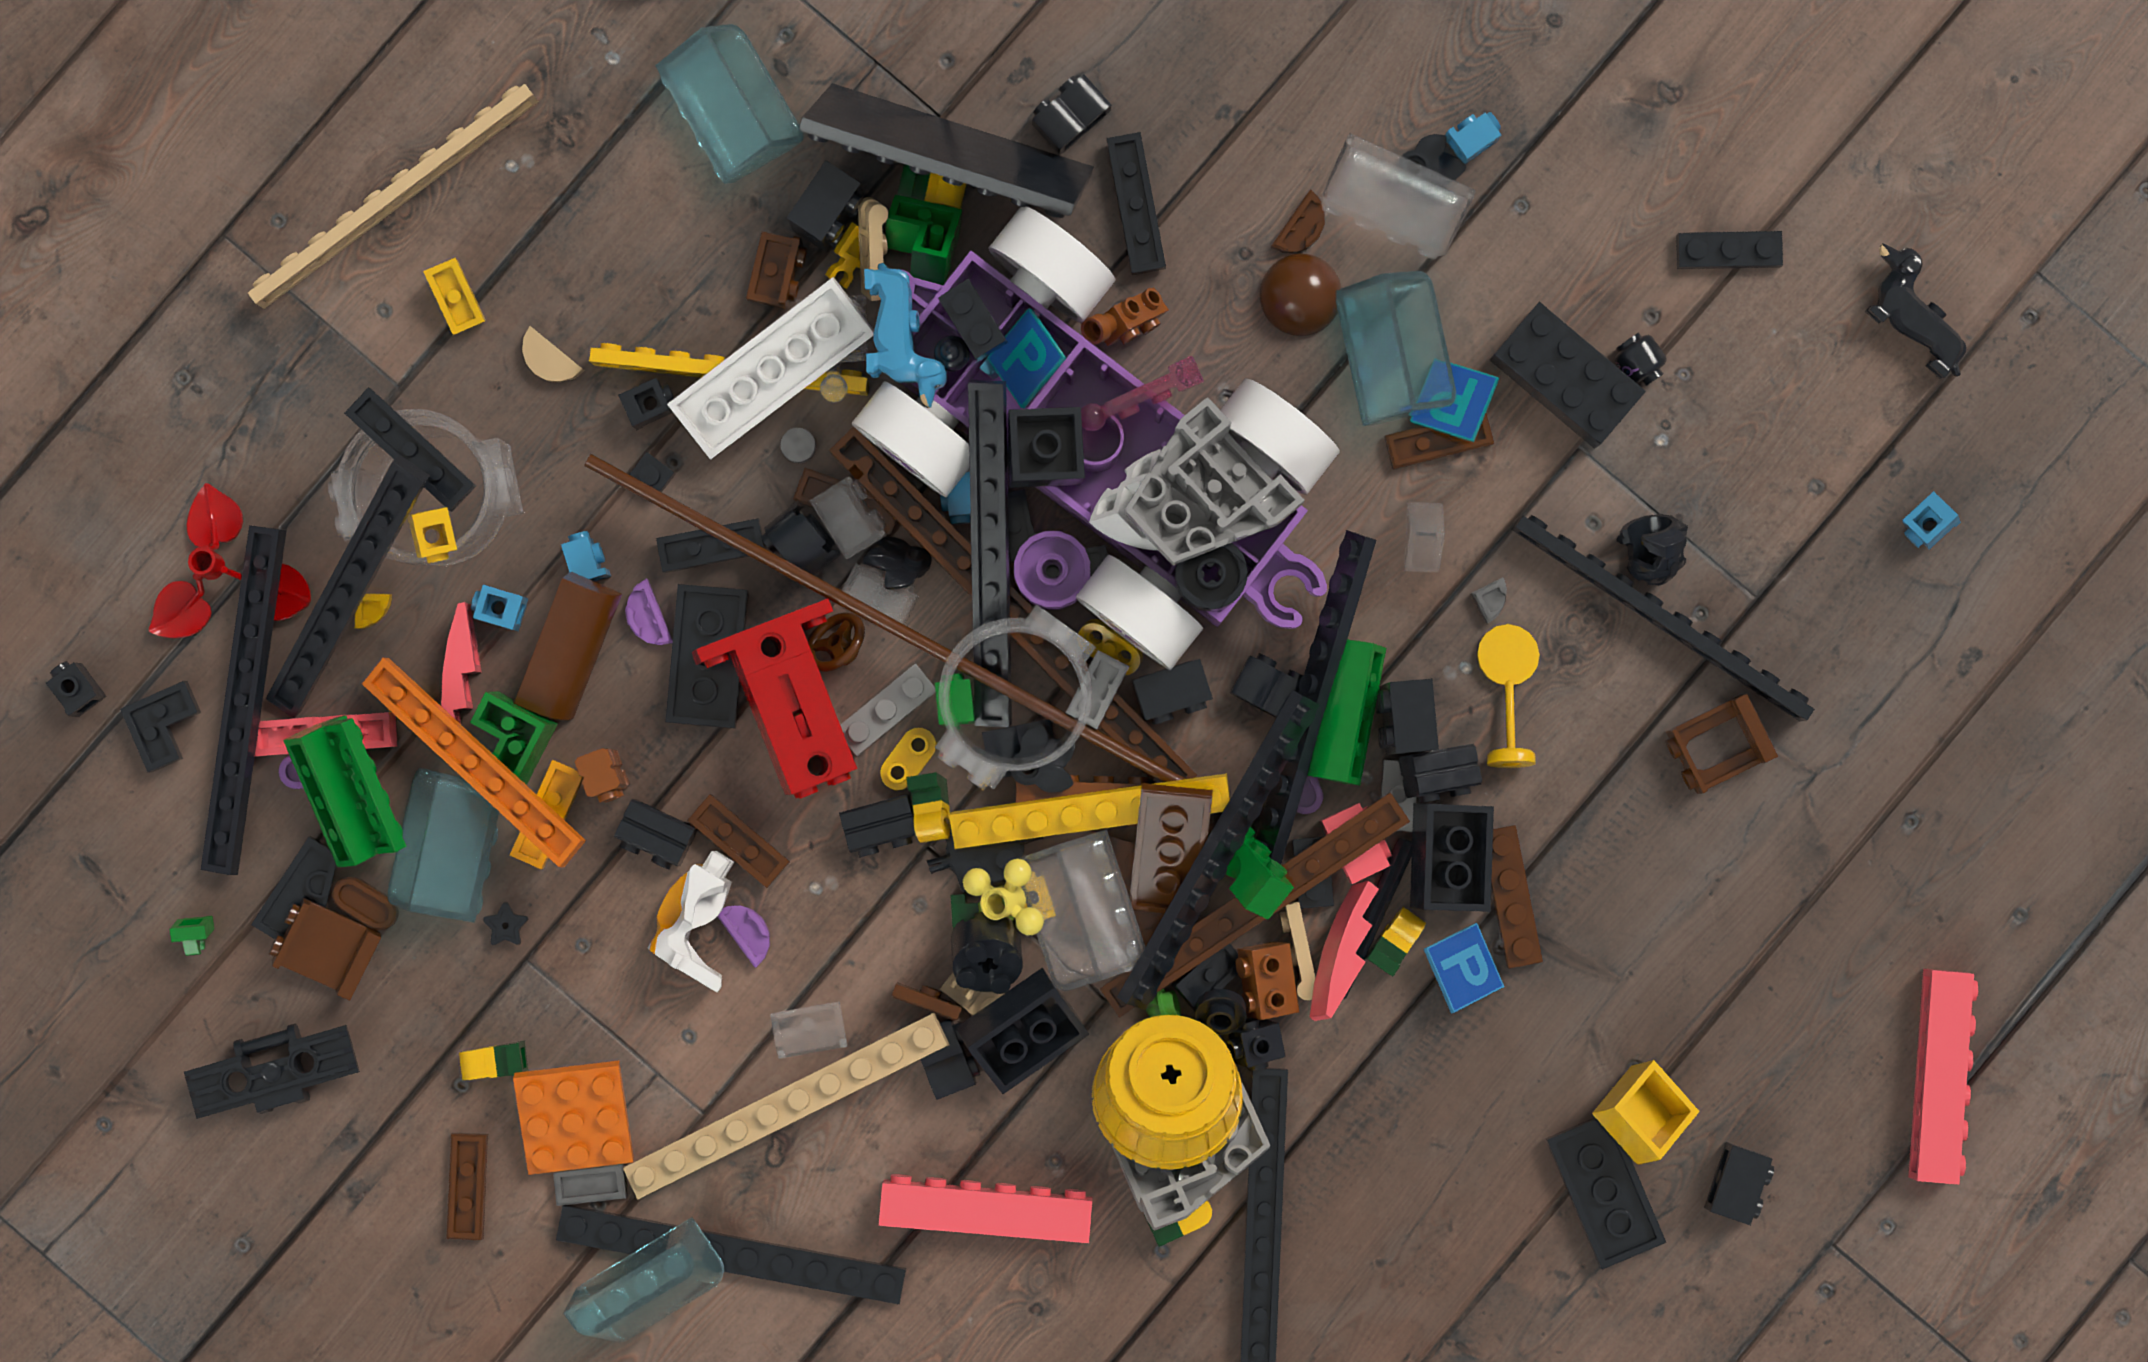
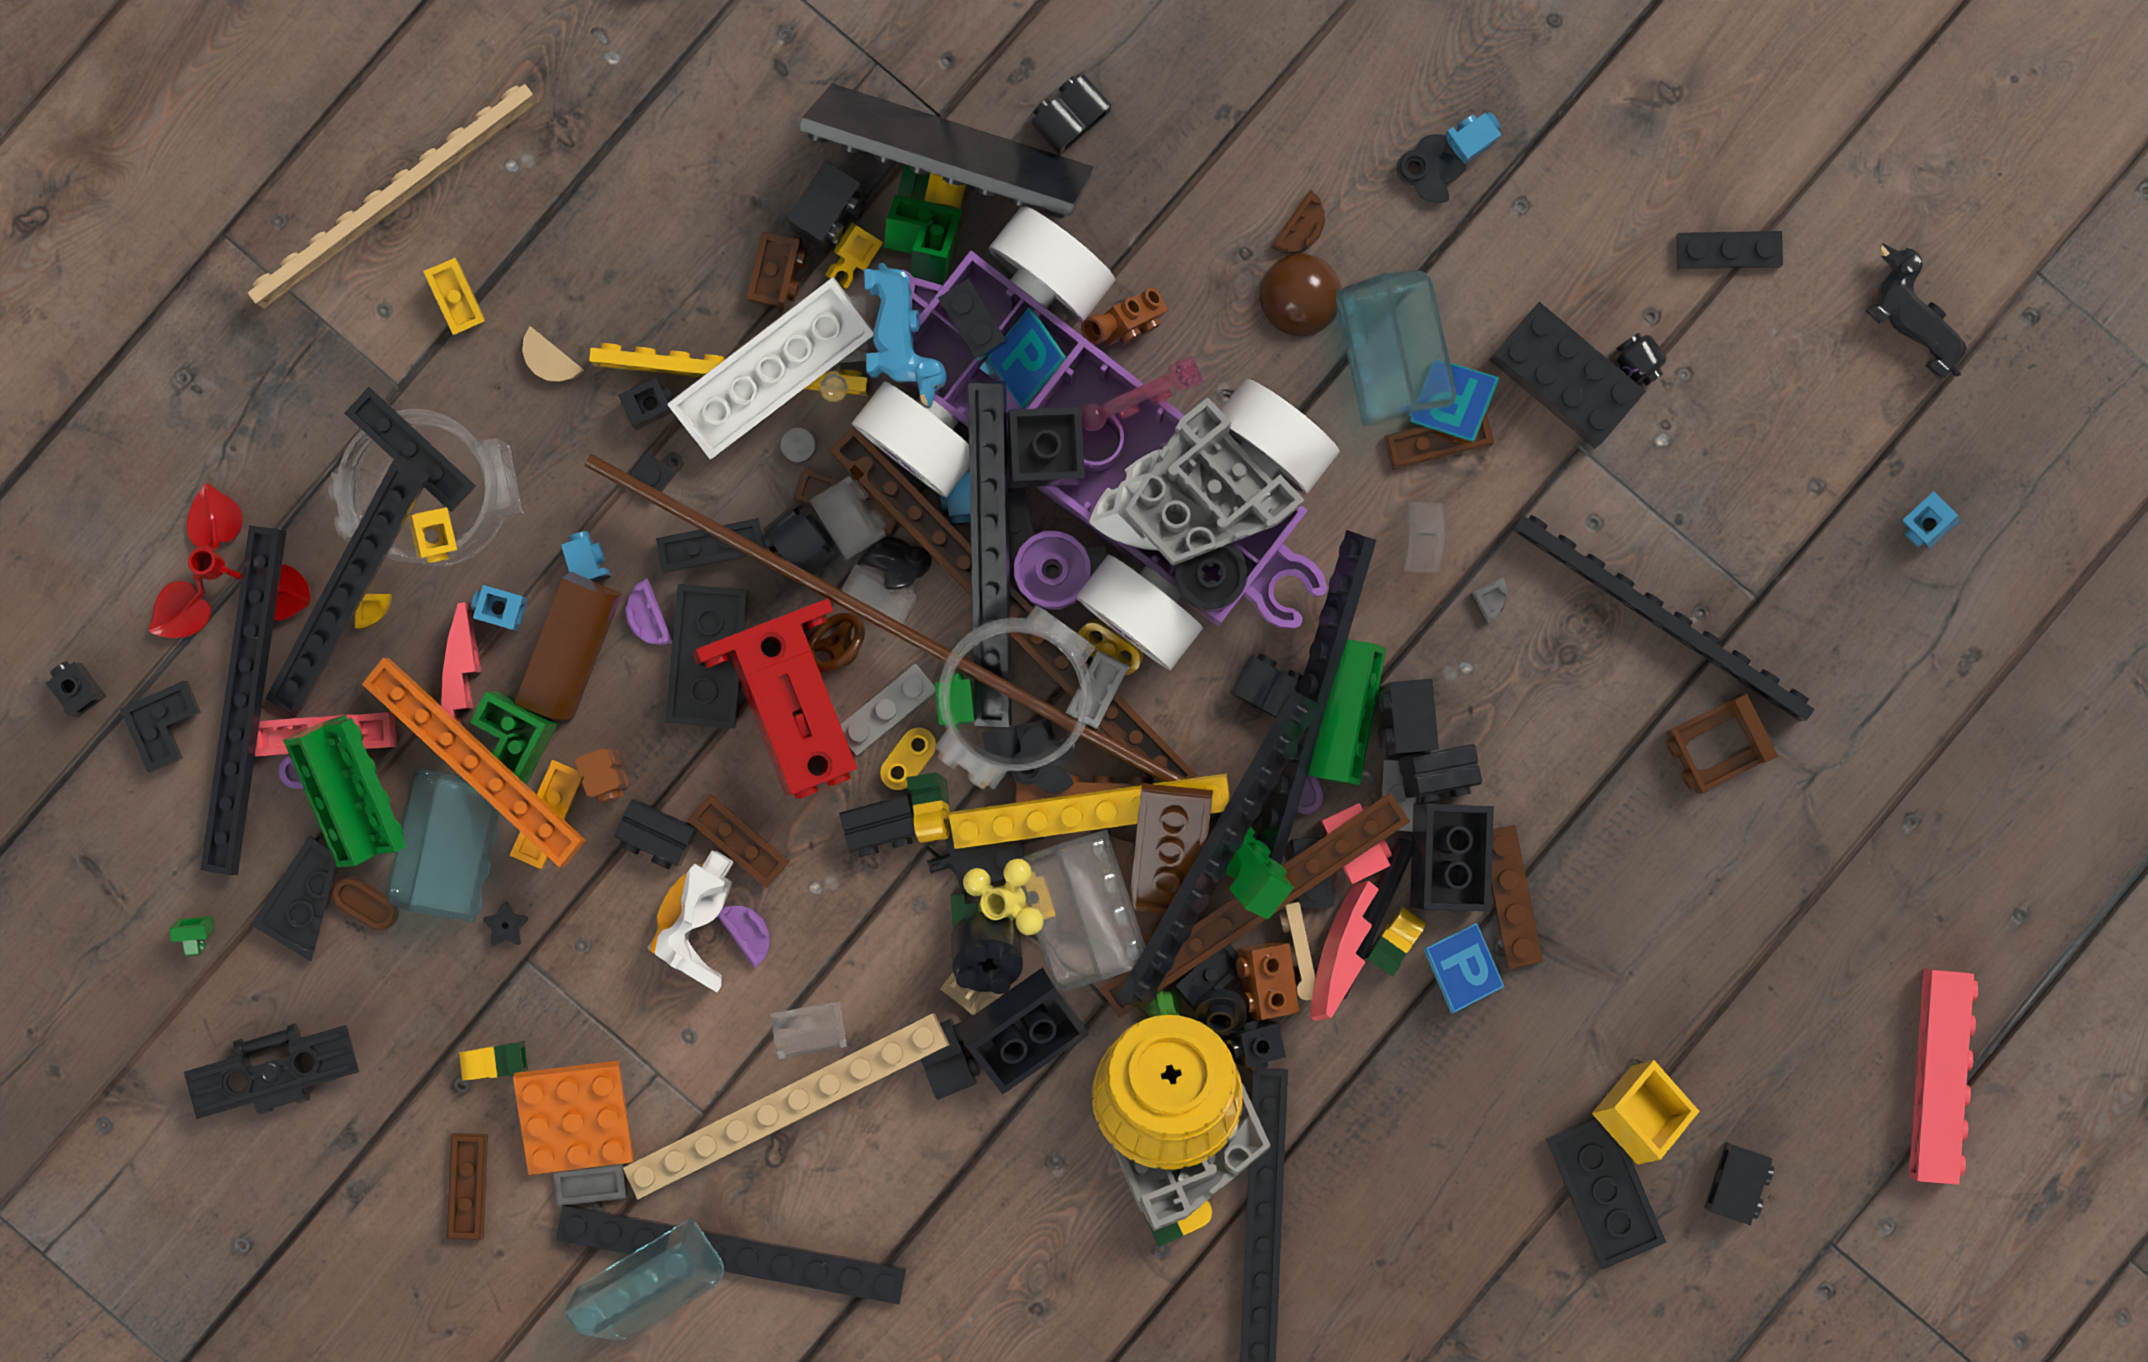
reddish brown panel [269,898,381,1001] -> none
clear light blue windscreen [655,24,804,184] -> none
tan plate [858,197,888,301] -> none
coral brick [879,1174,1092,1243] -> none
reddish brown plate [892,982,962,1021] -> none
black plate [934,335,970,372] -> none
black plate [1106,132,1166,275] -> none
black brick [1131,659,1213,725] -> none
clear windscreen [1320,133,1476,259] -> none
yellow piece [1477,624,1540,768] -> none
black helmet [1616,514,1688,586] -> none

